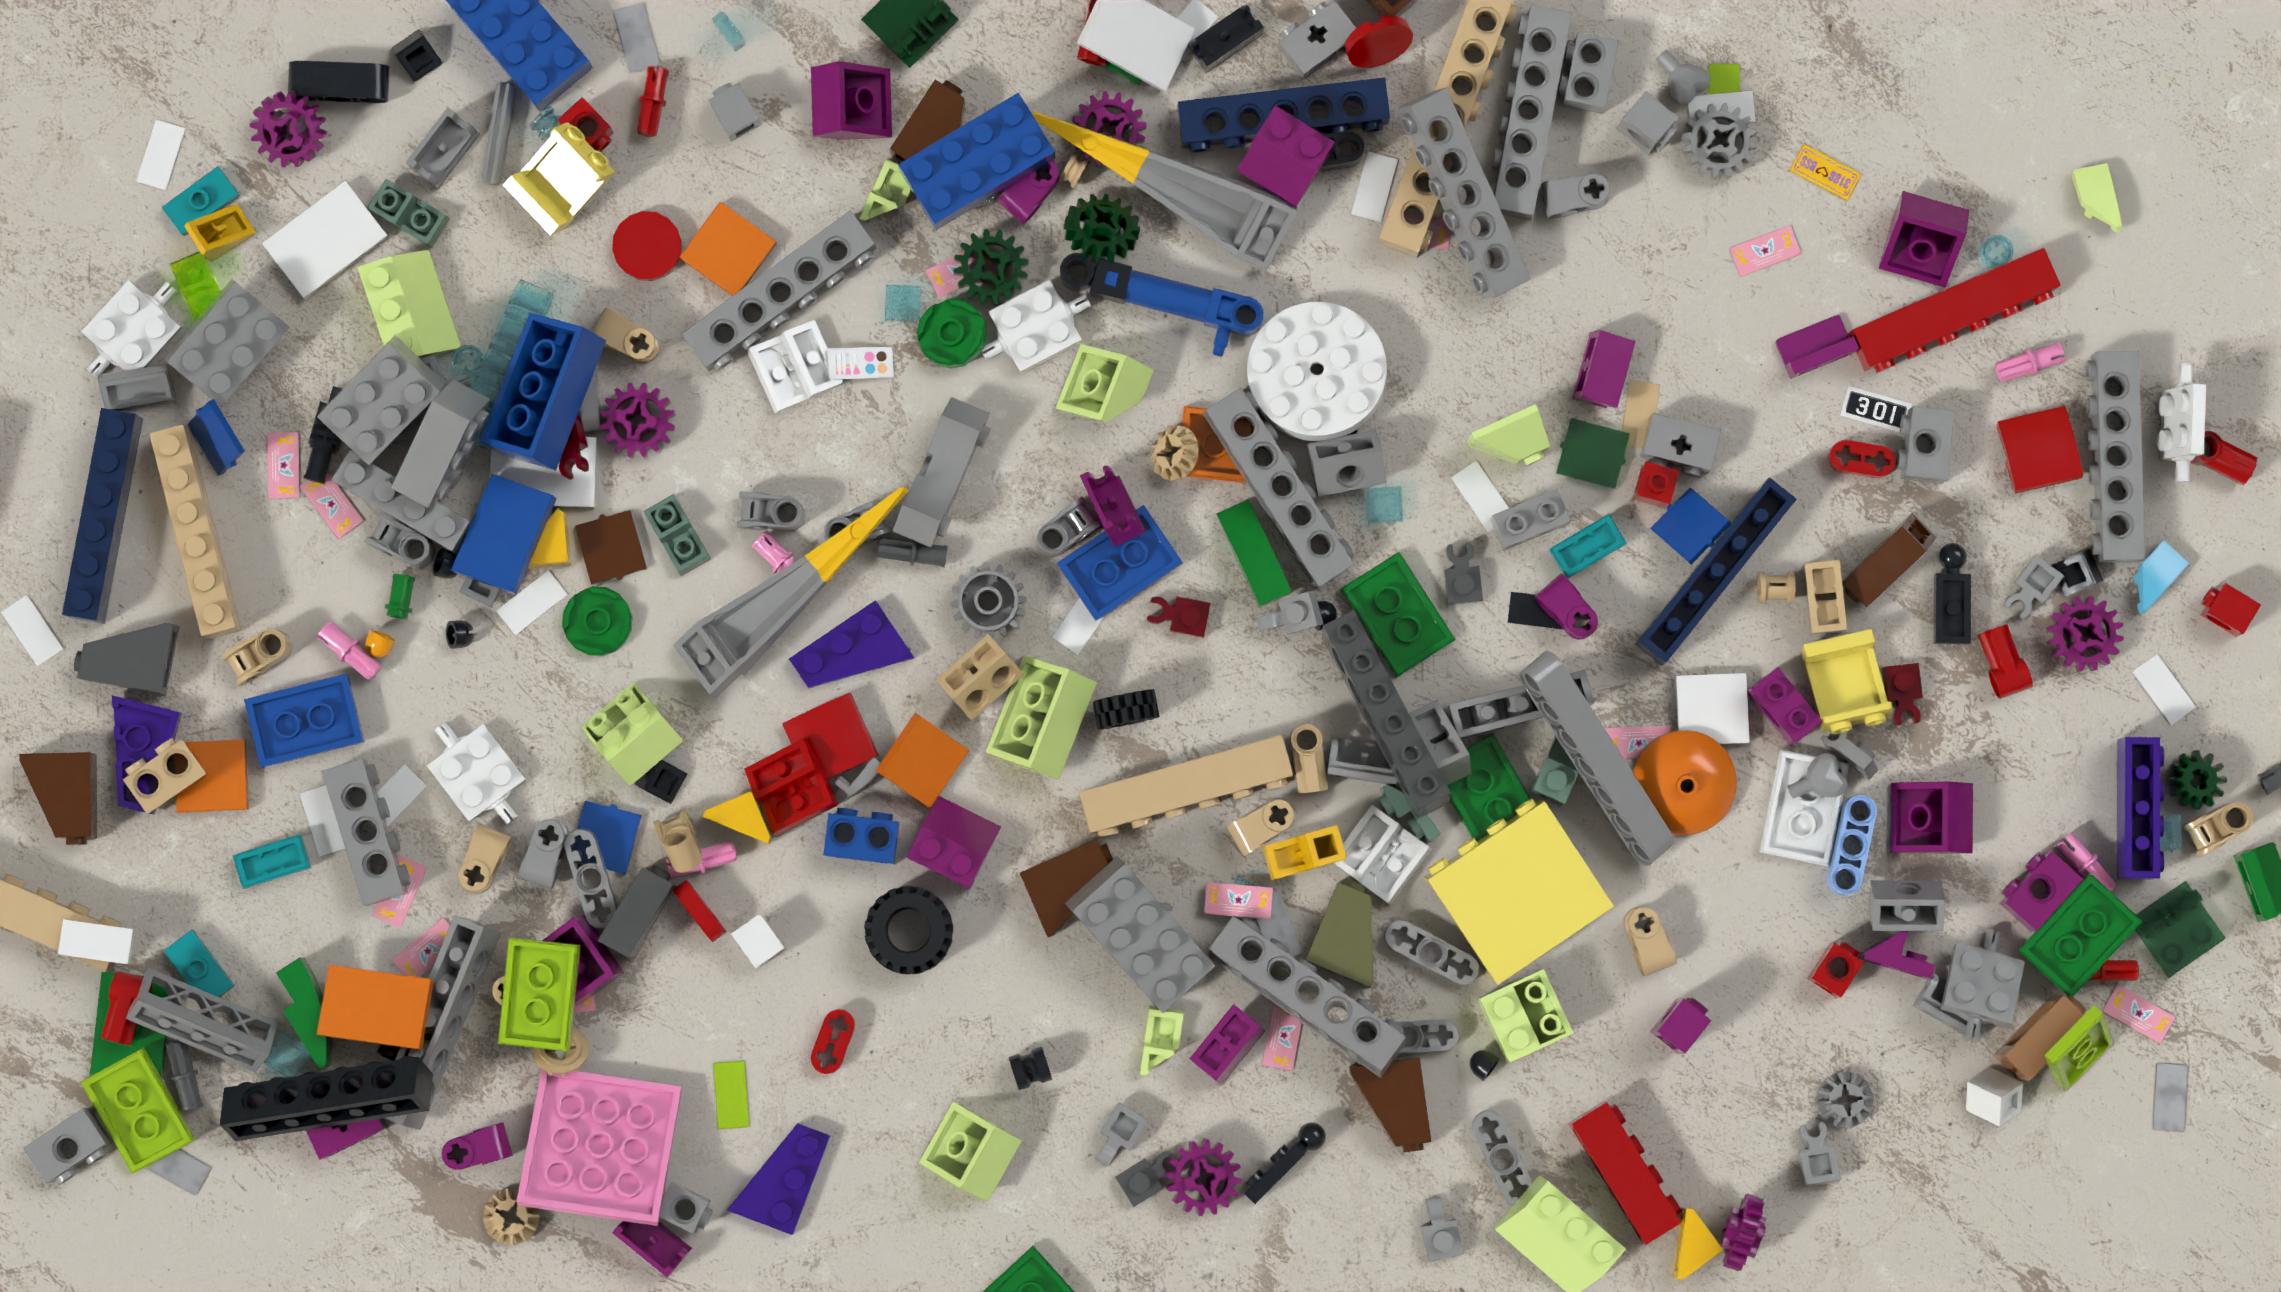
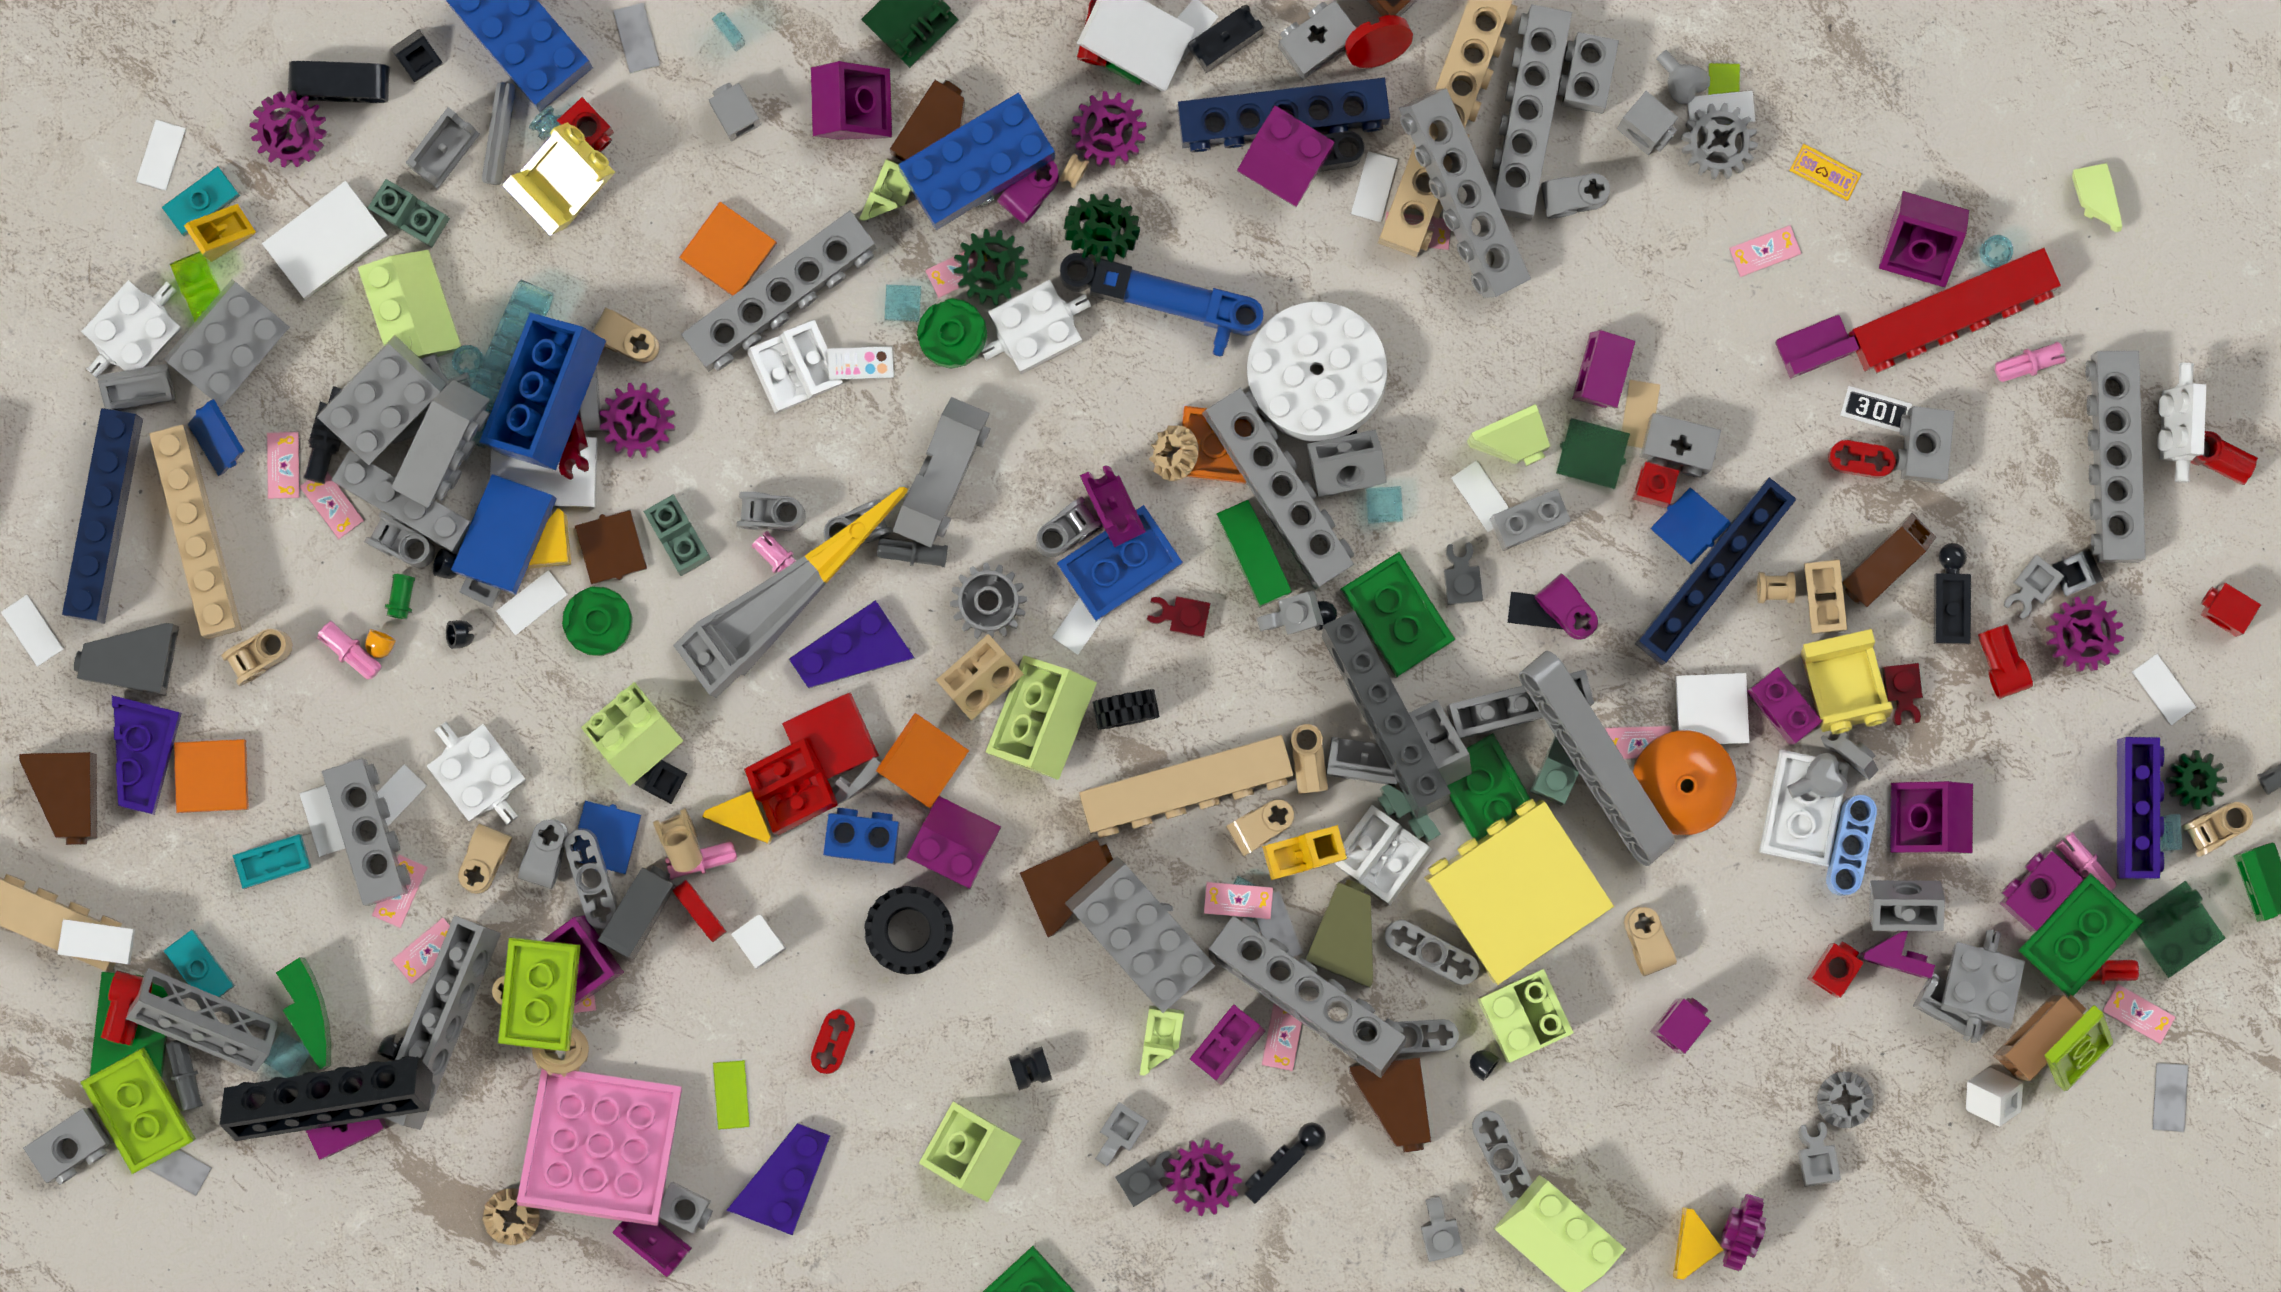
tan brick [123,738,206,814] -> none
blue plate [244,674,365,768] -> none
orange tile [317,965,434,1050] -> none
magenta piece [441,1122,513,1170] -> none
red tile [612,211,682,281] -> none
red axle [637,66,669,137] -> none
light grey plate [1031,112,1298,271] -> none
yellowish green slope [1055,344,1154,423] -> none
teal plate [1549,514,1627,578] -> none
red brick [1568,1101,1682,1245] -> none
red slope [1996,406,2083,494] -> none
medium azure slope [2133,539,2189,614] -> none

